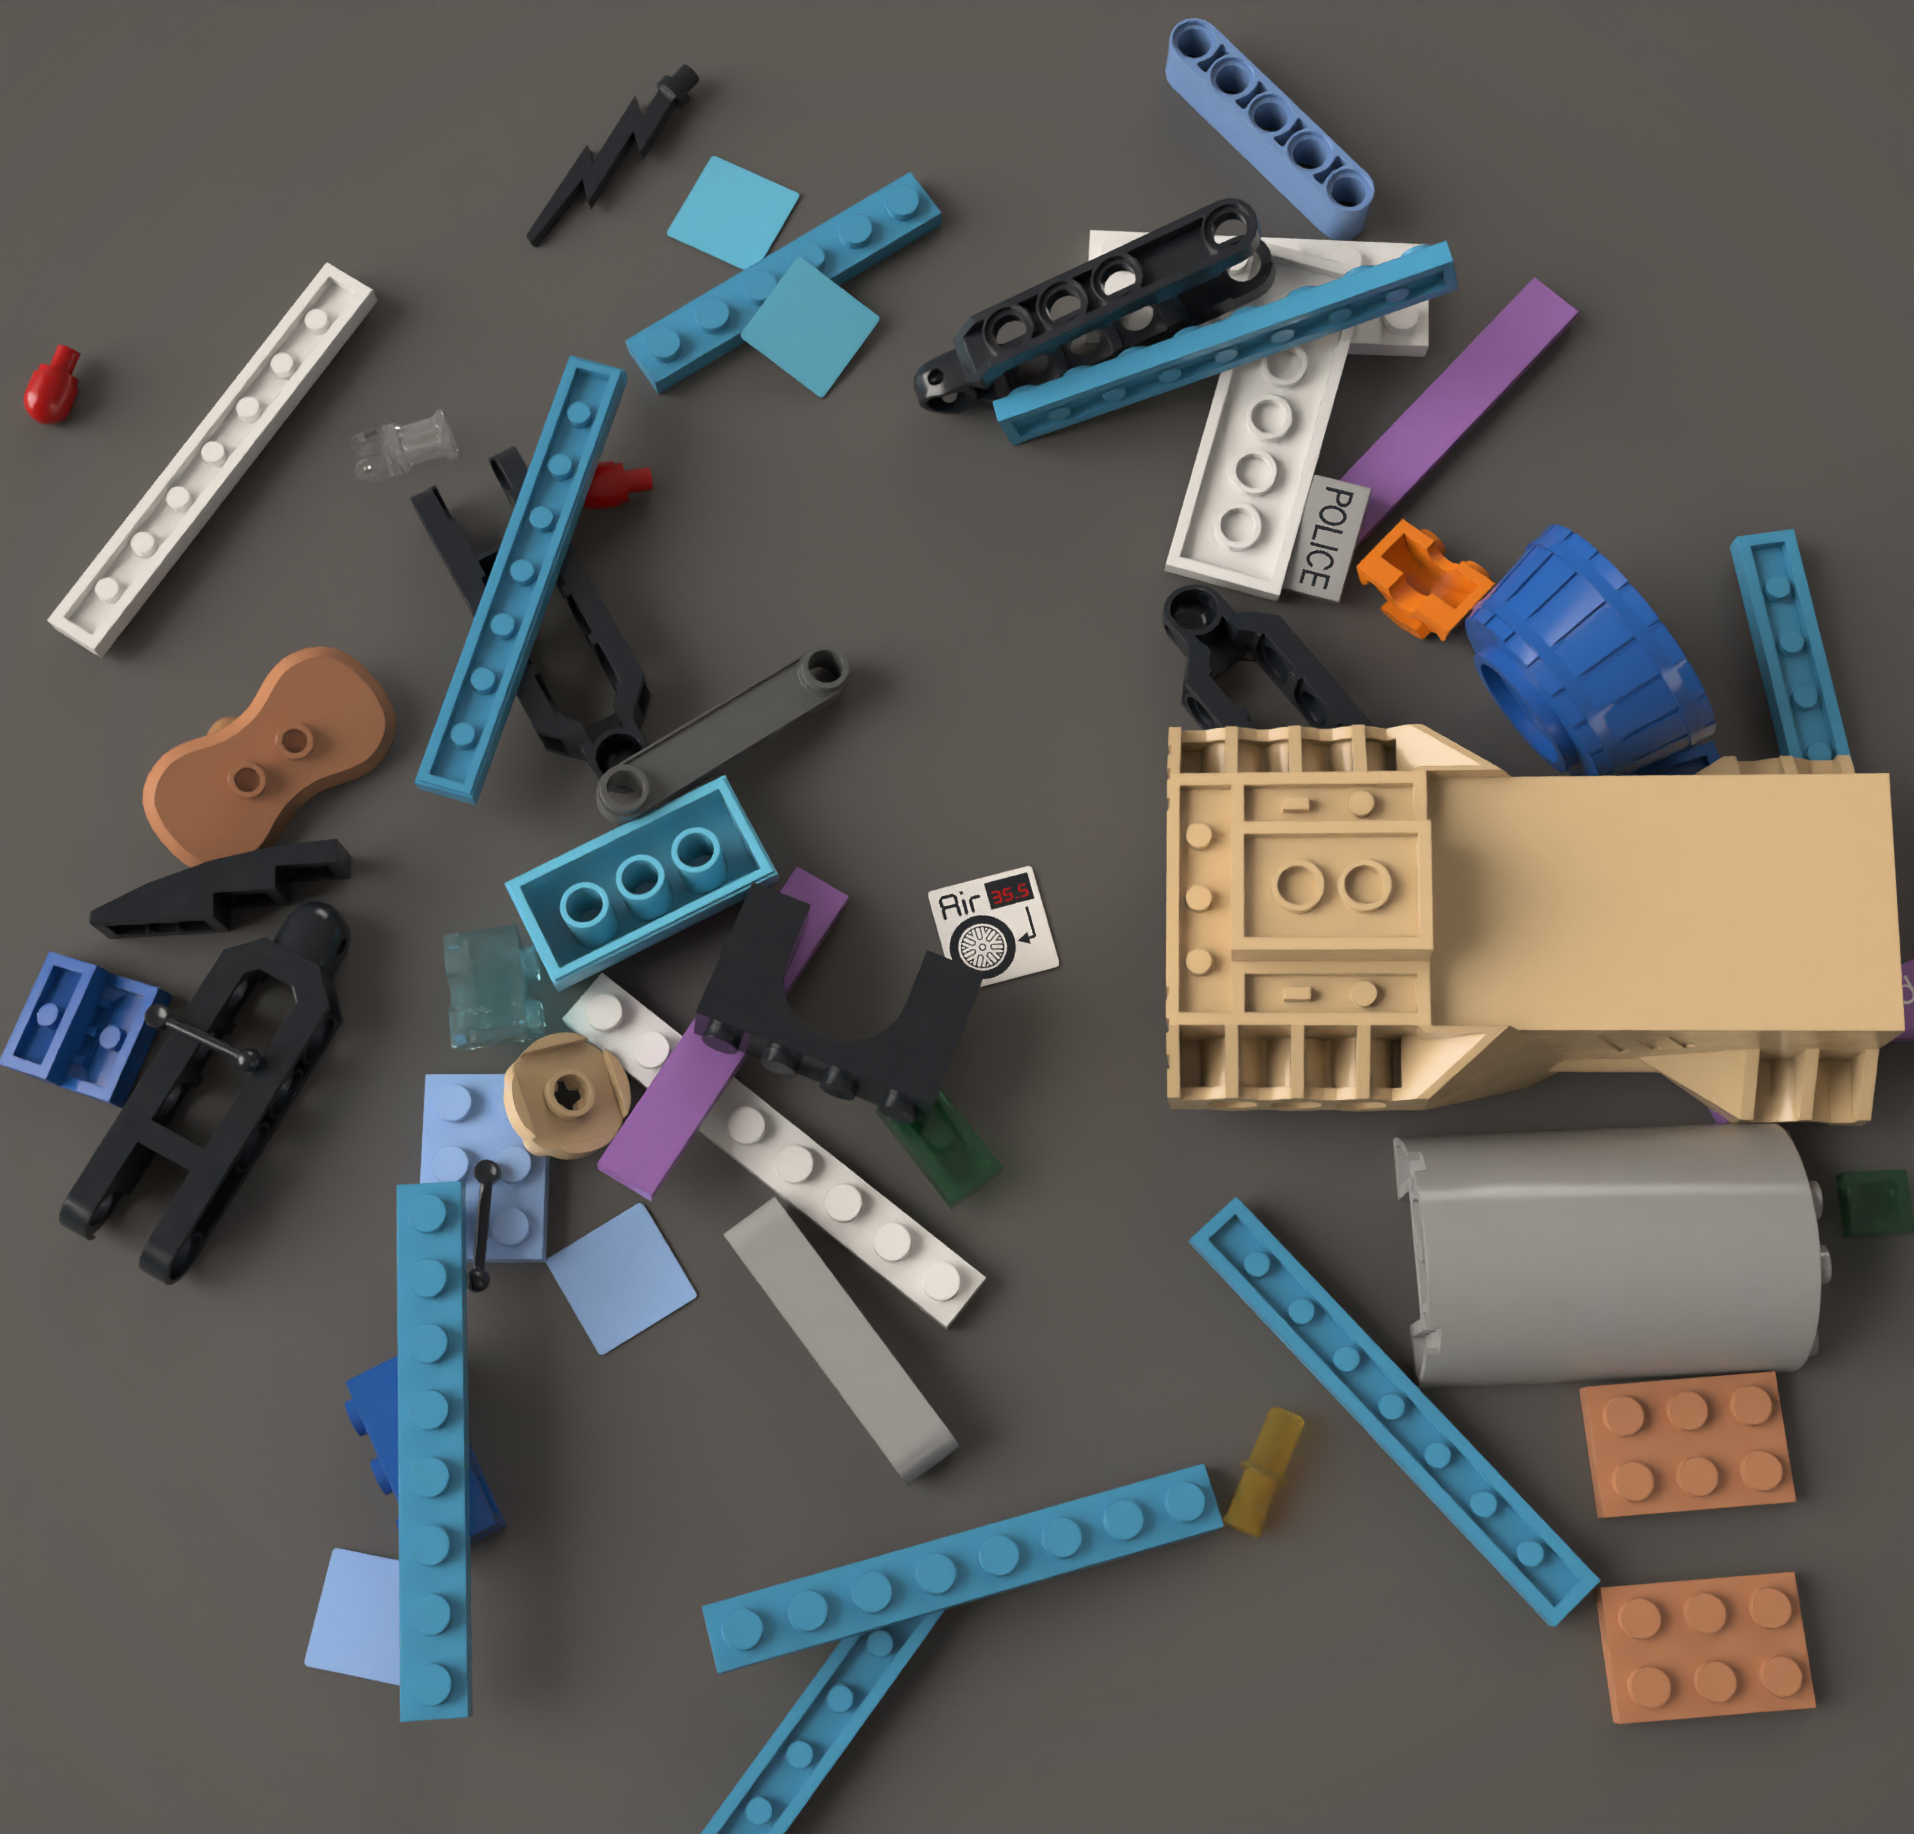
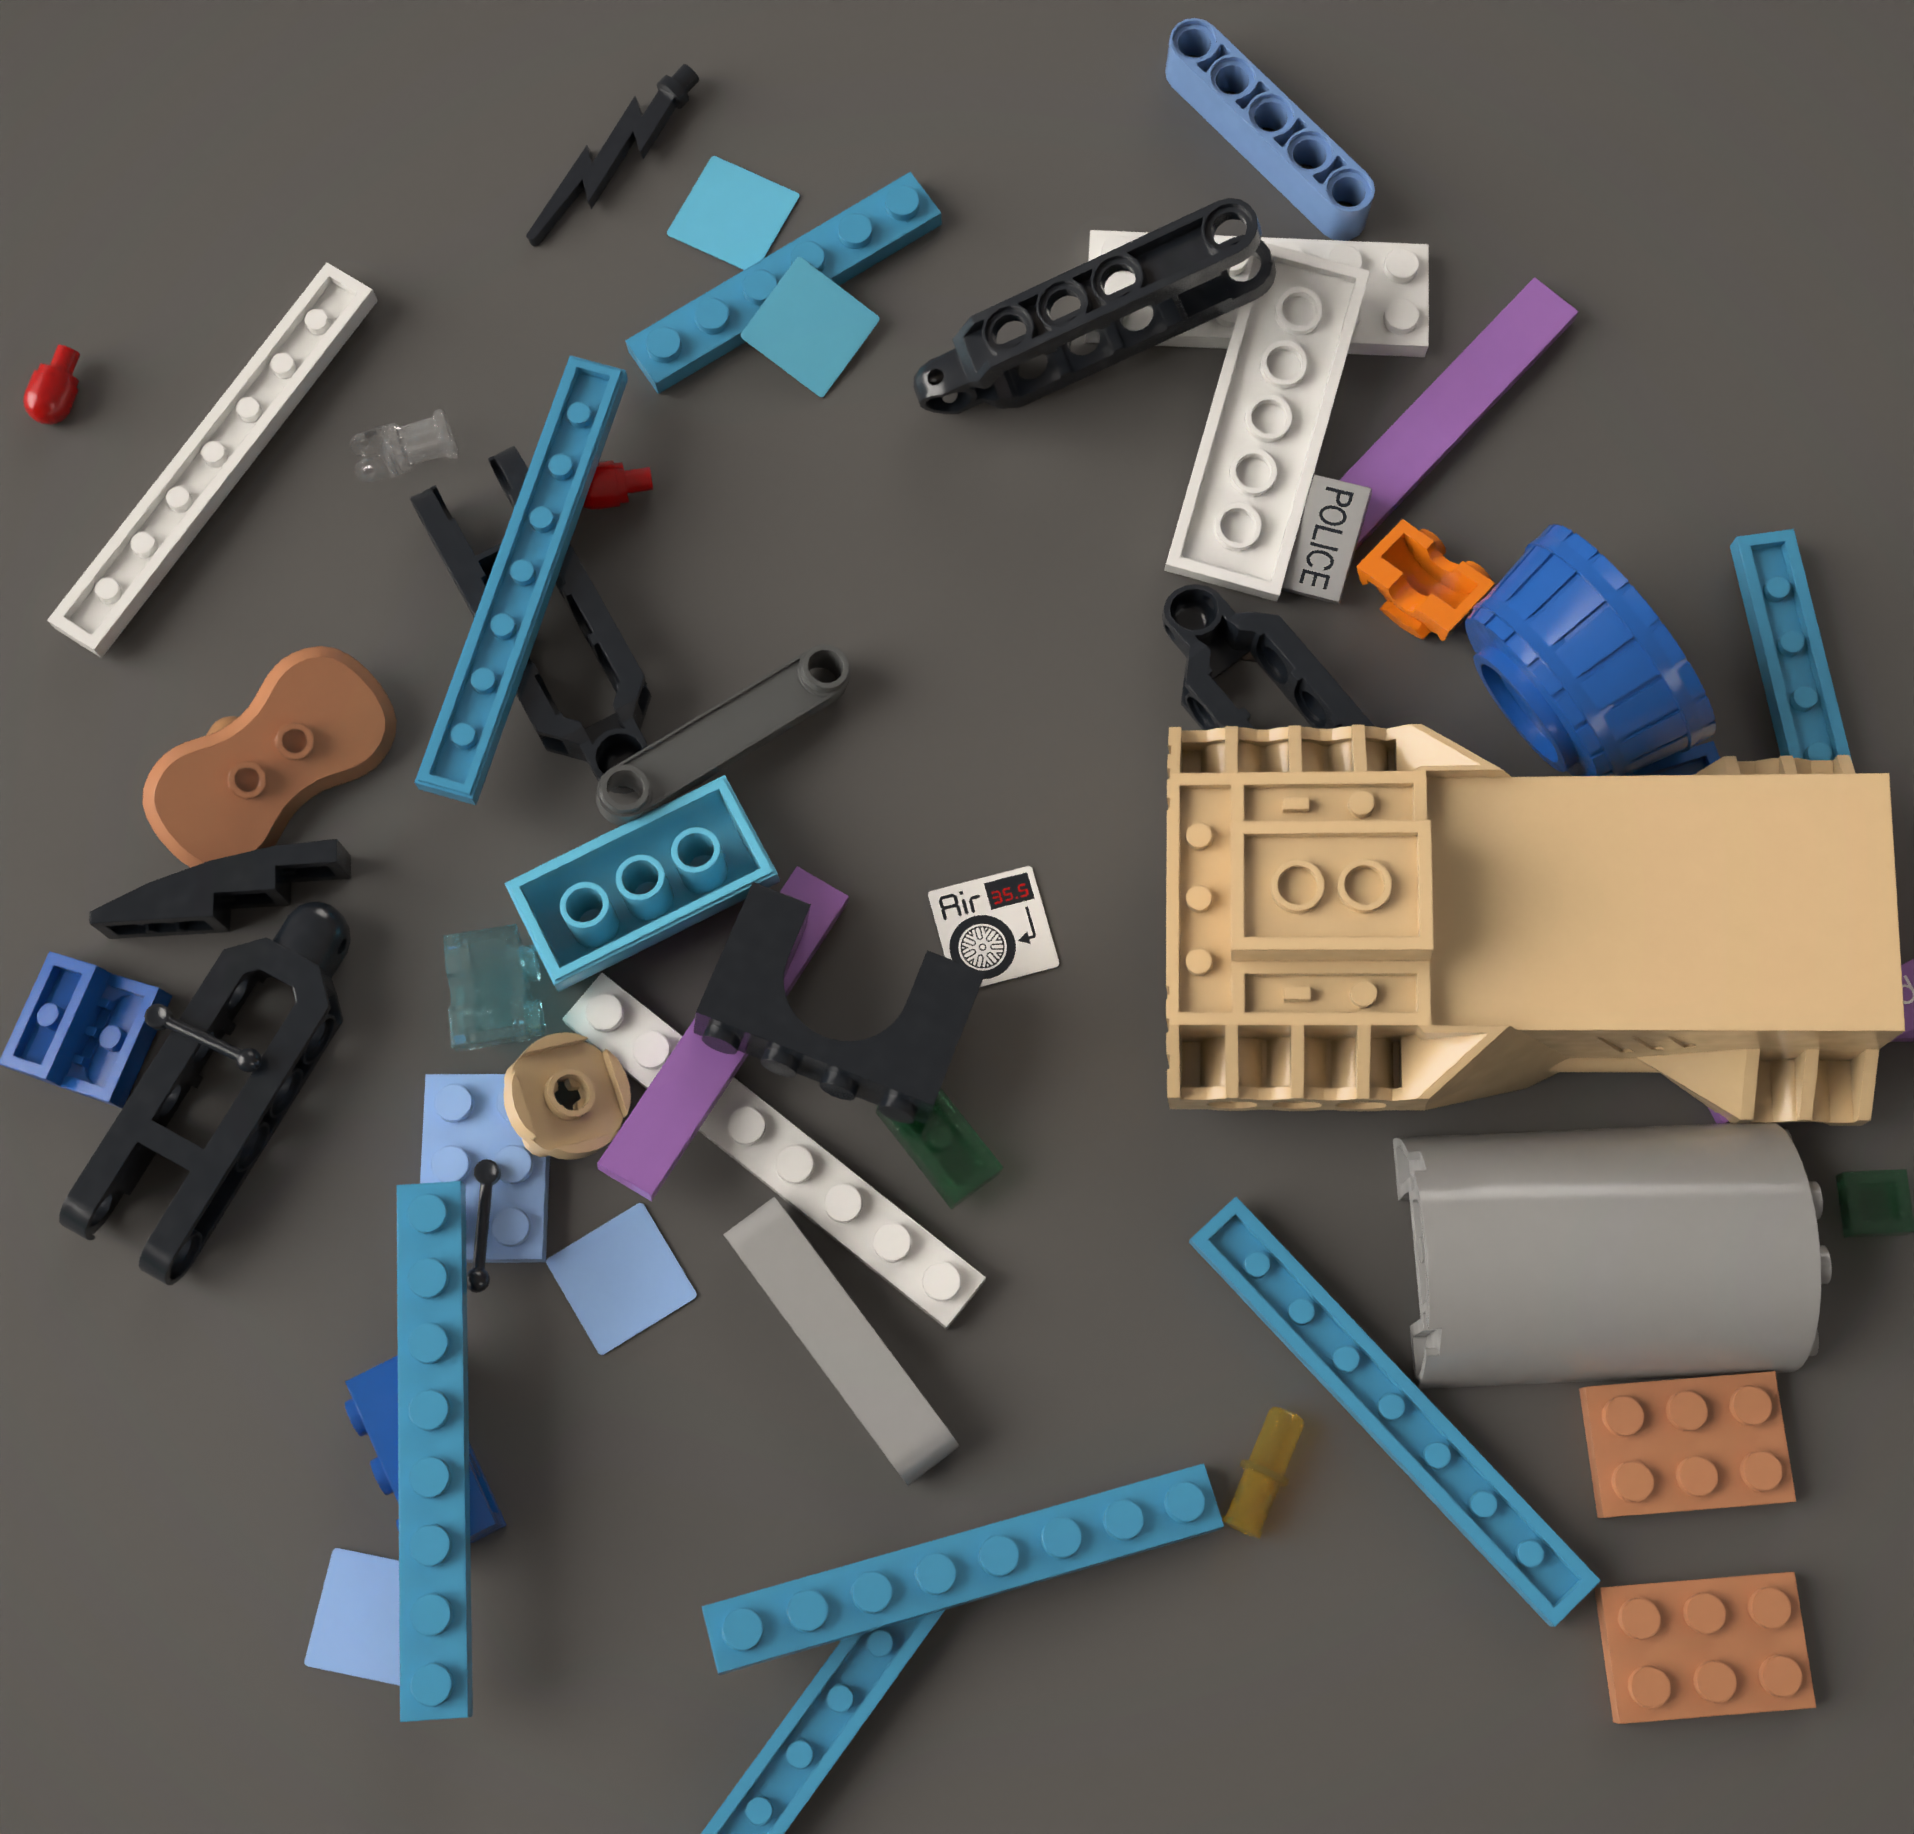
dark azure plate [993,240,1459,445] -> none

